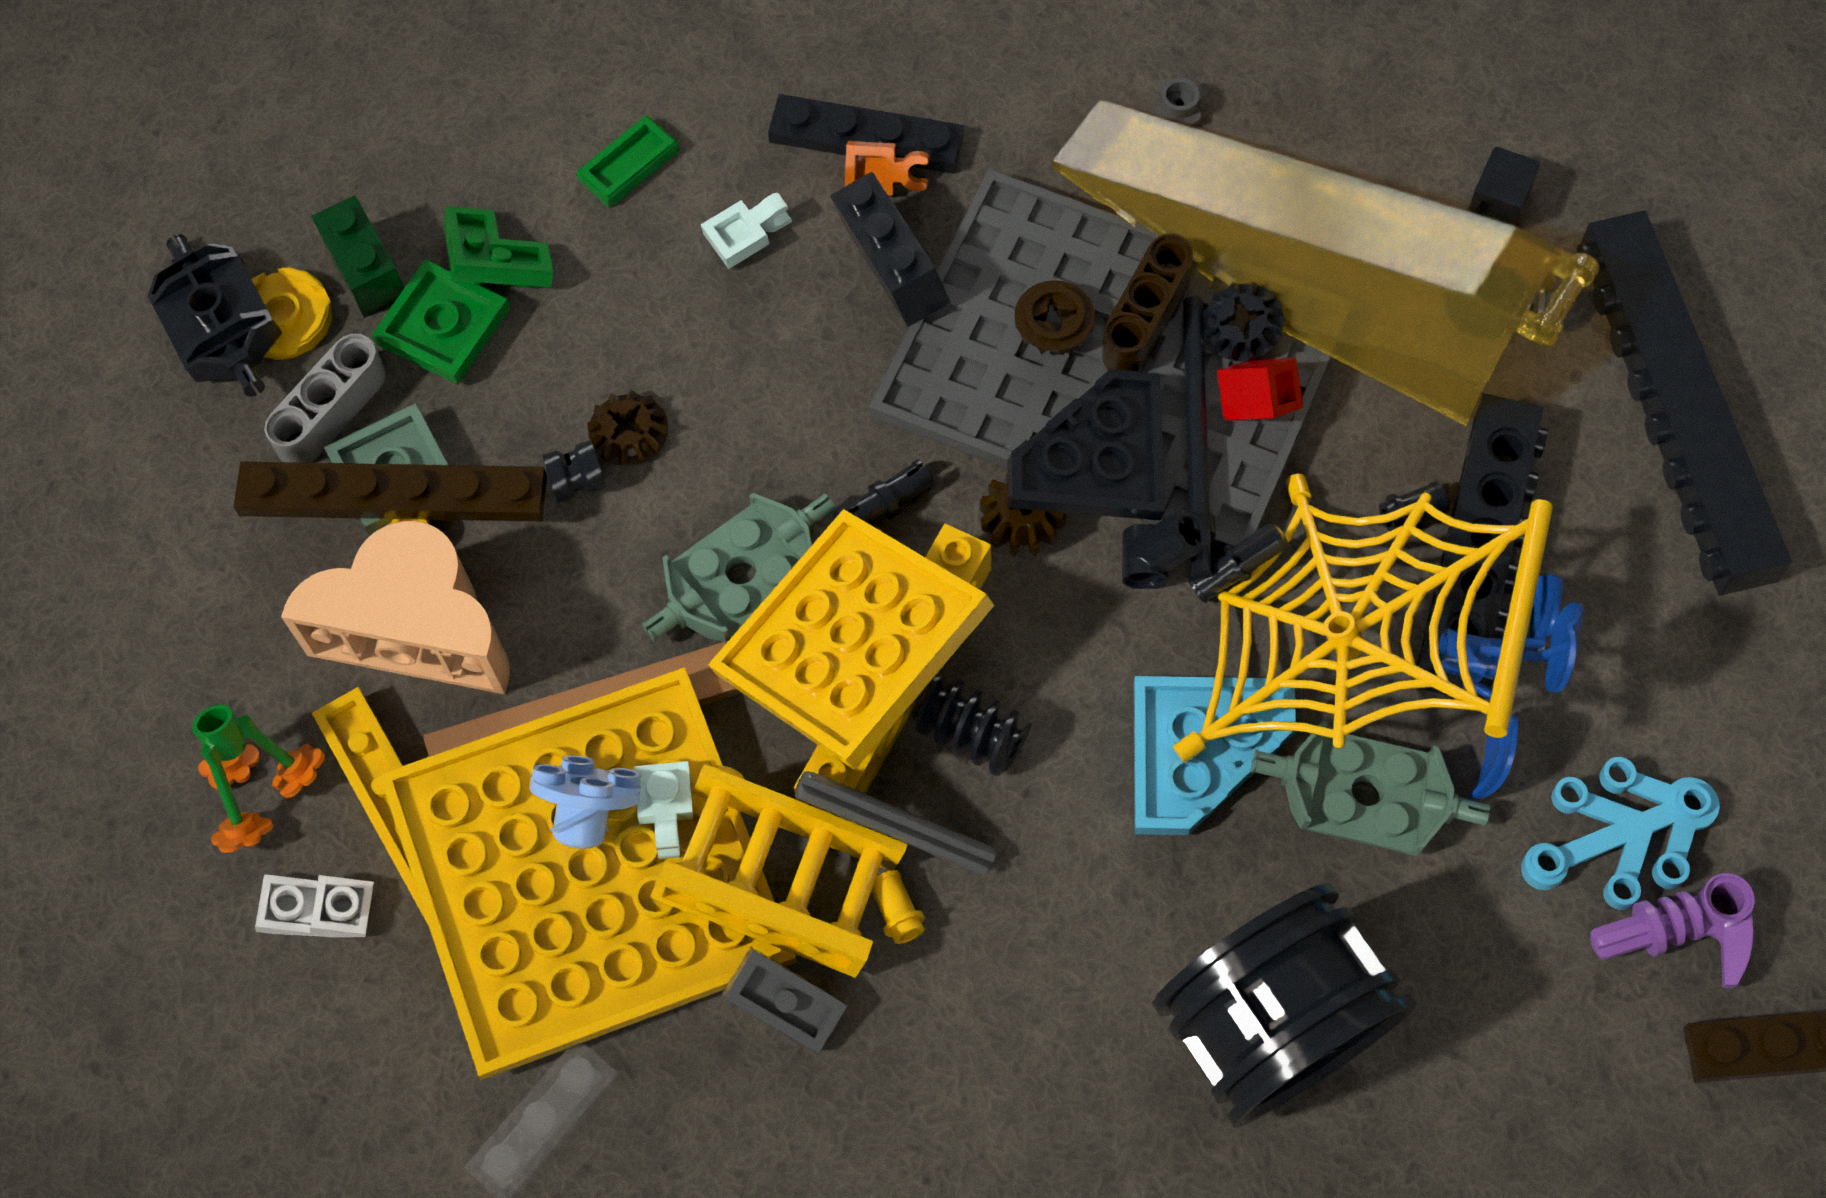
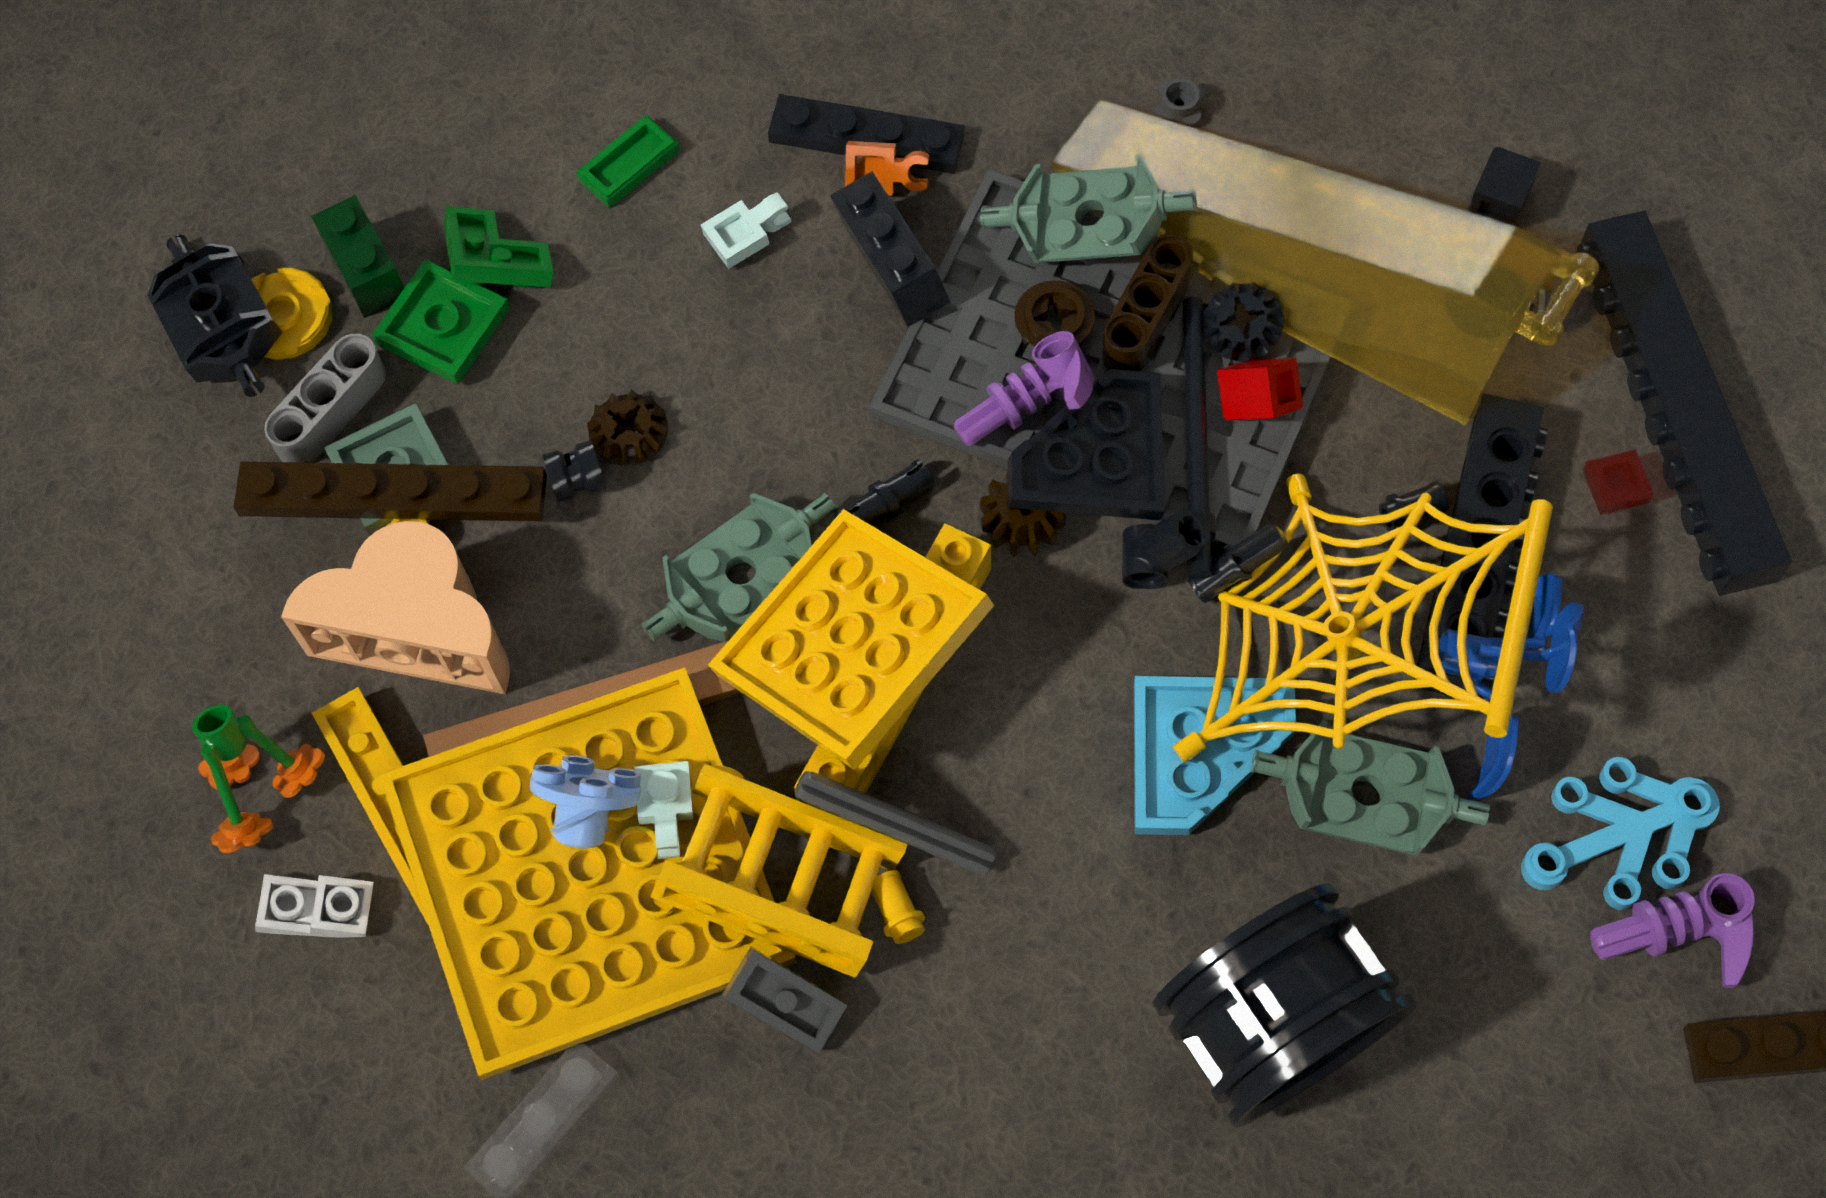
black piece [913,669,1032,776] -> none
none -> medium lavender piece [954,331,1094,446]
none -> sand green plate [980,155,1197,263]
none -> clear red plate [1582,449,1654,515]

